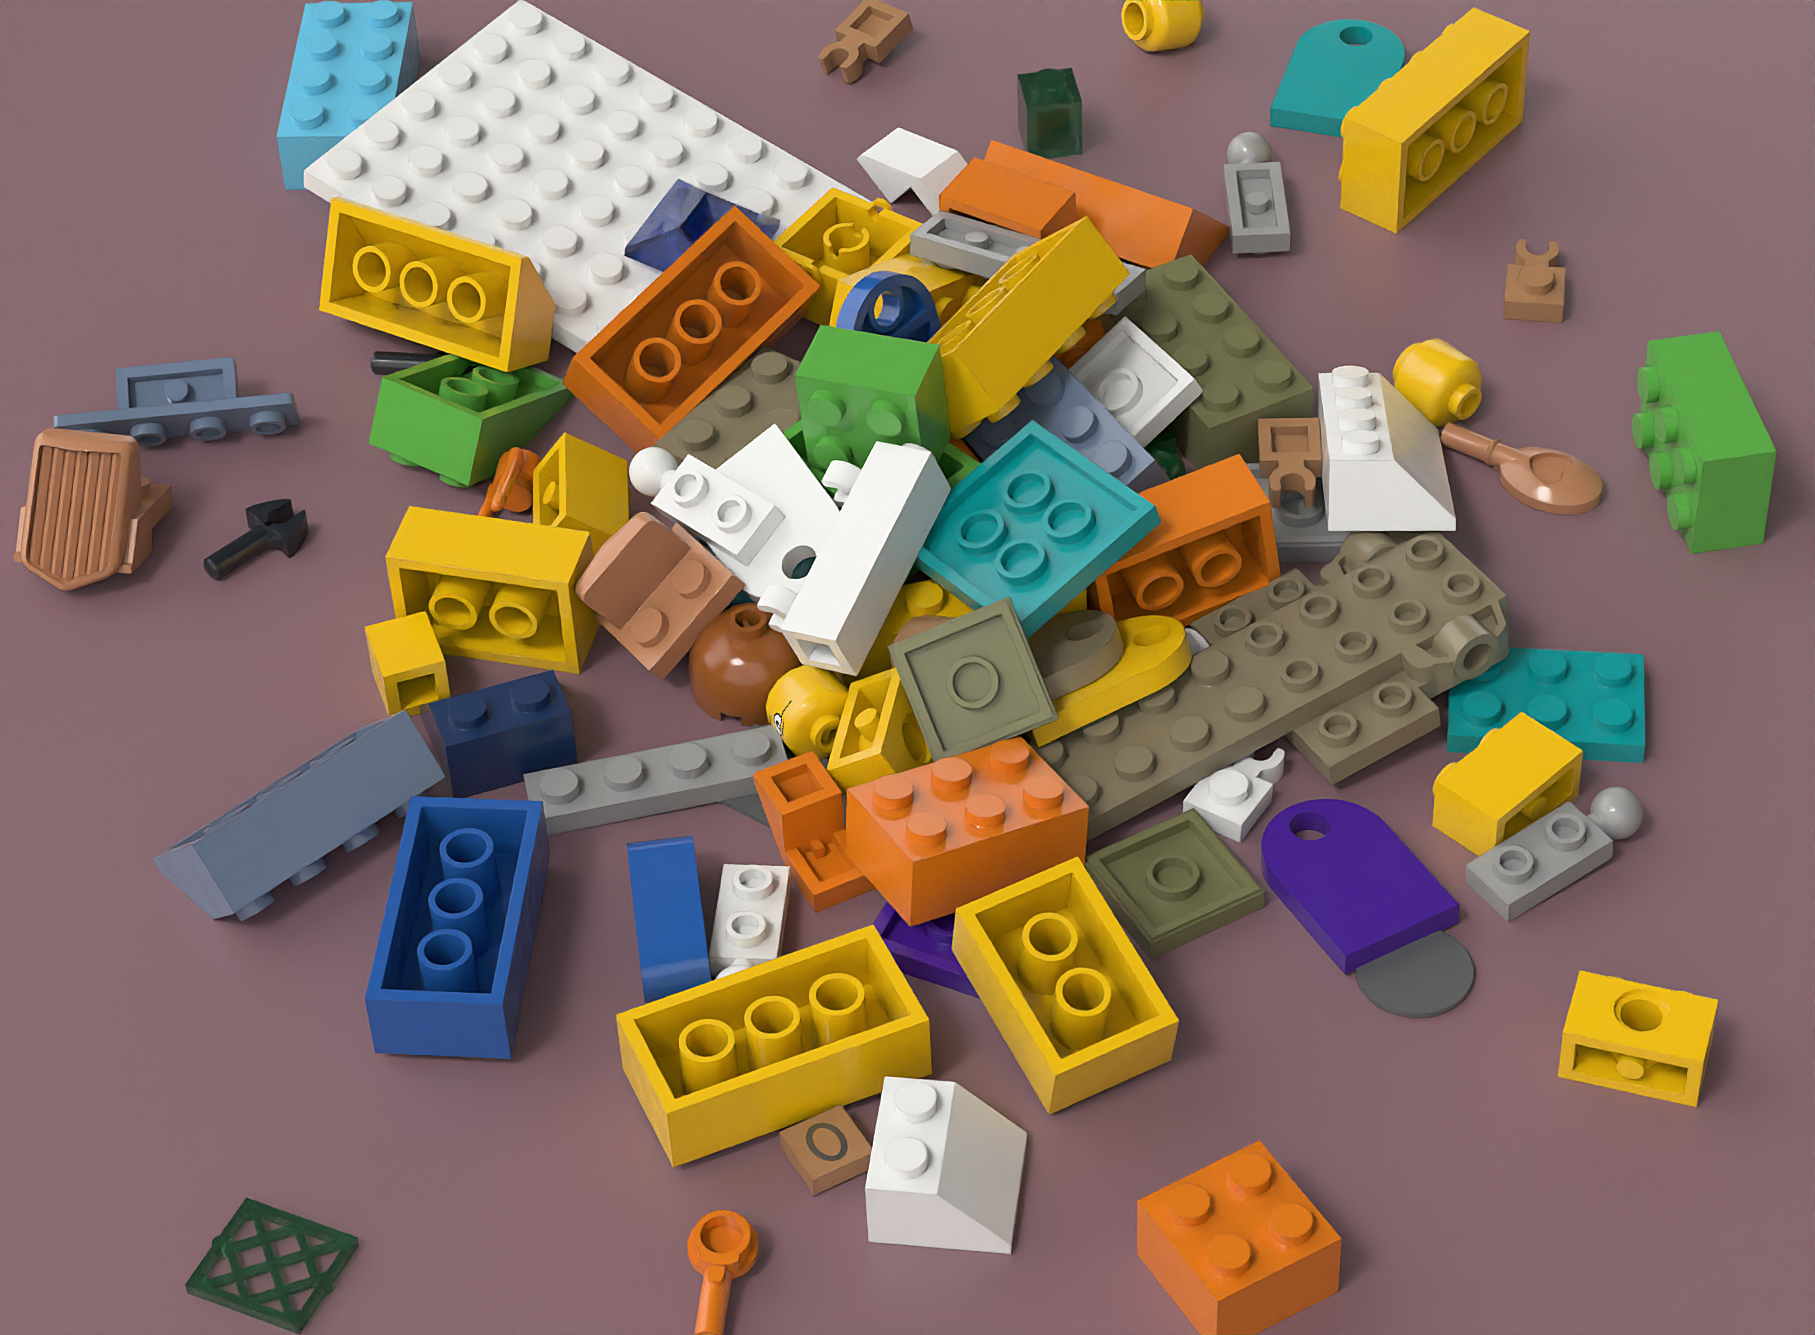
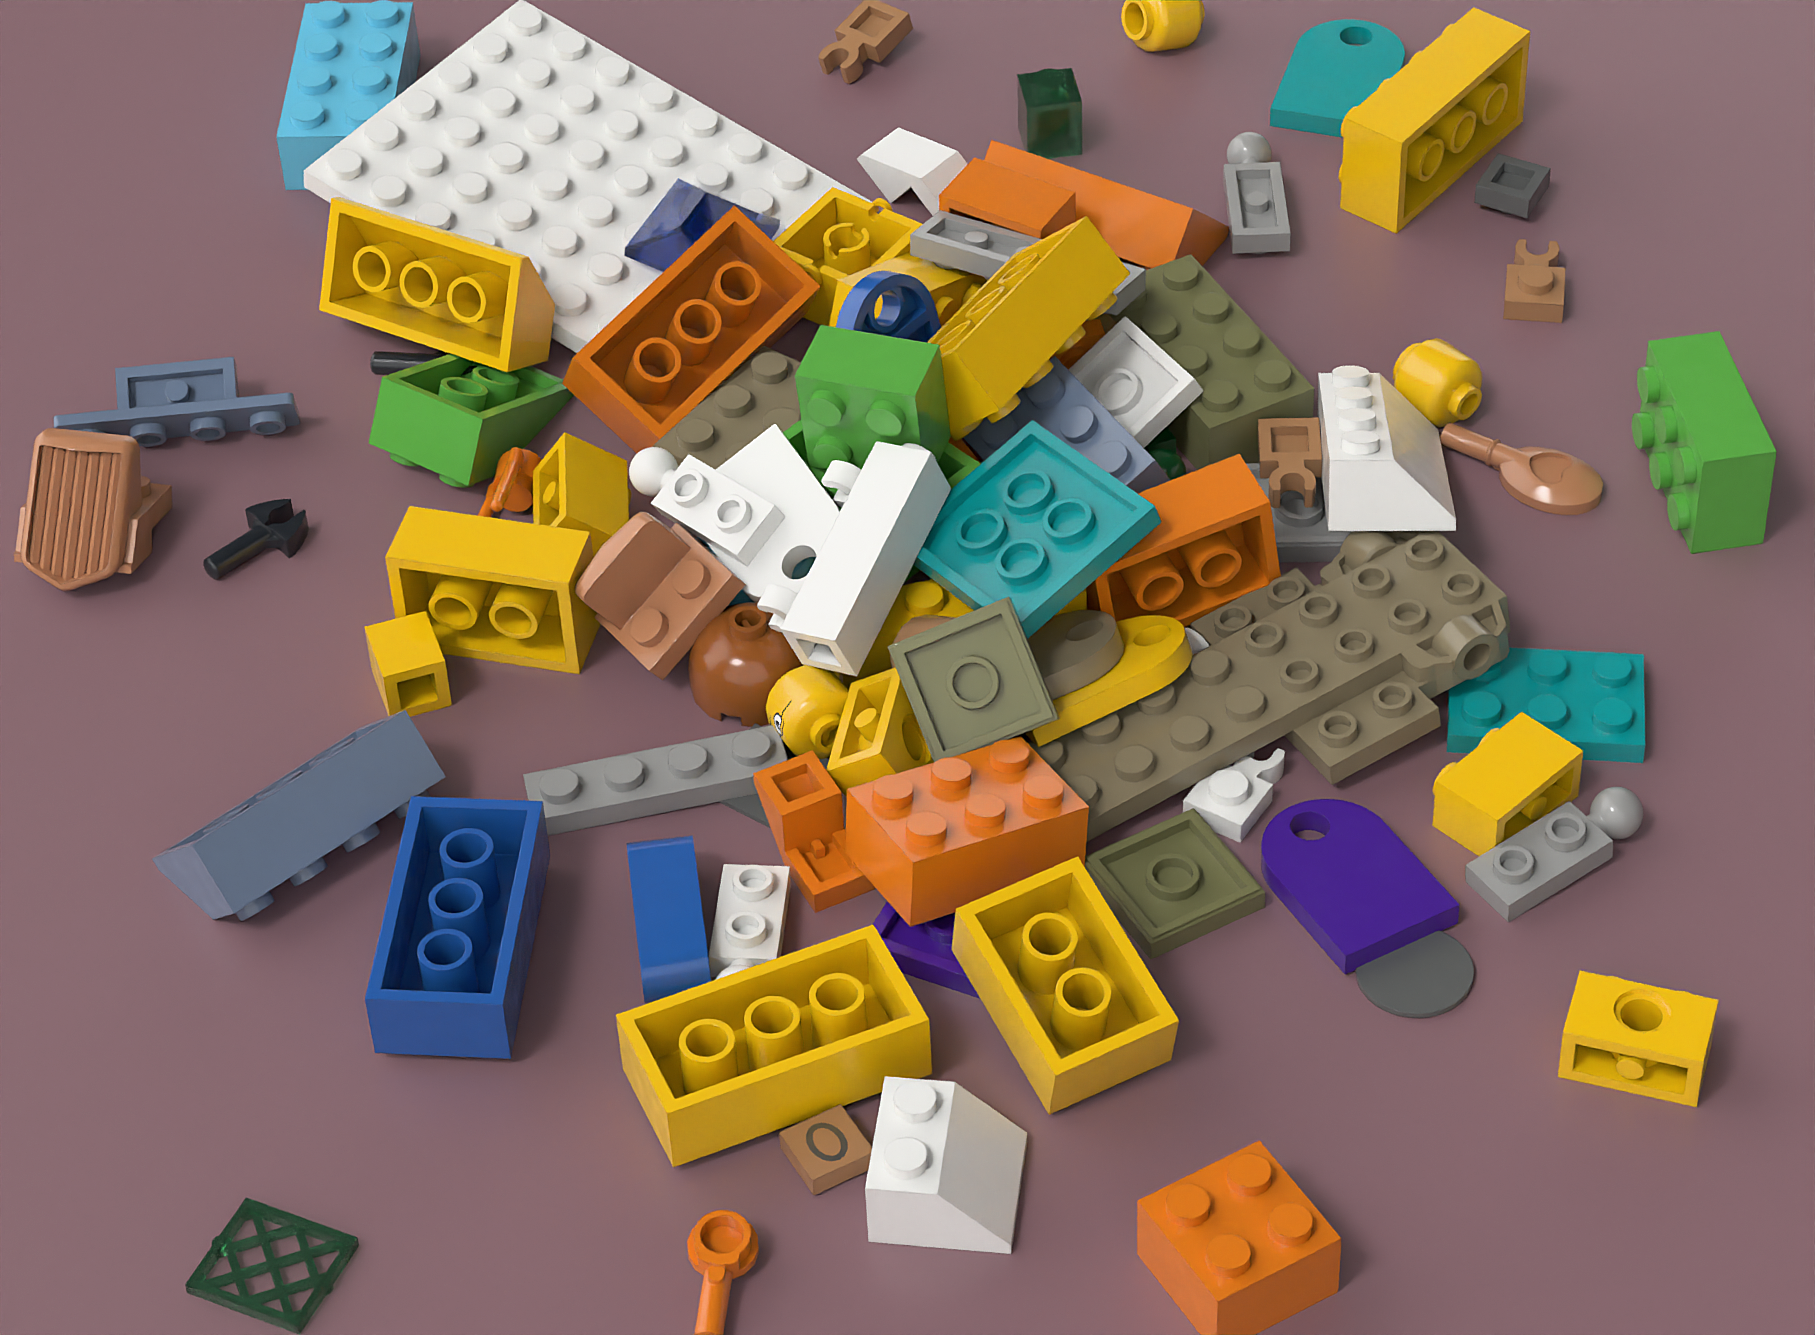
dark blue slope [419,670,578,798] -> none
none -> dark grey plate [1474,153,1551,218]

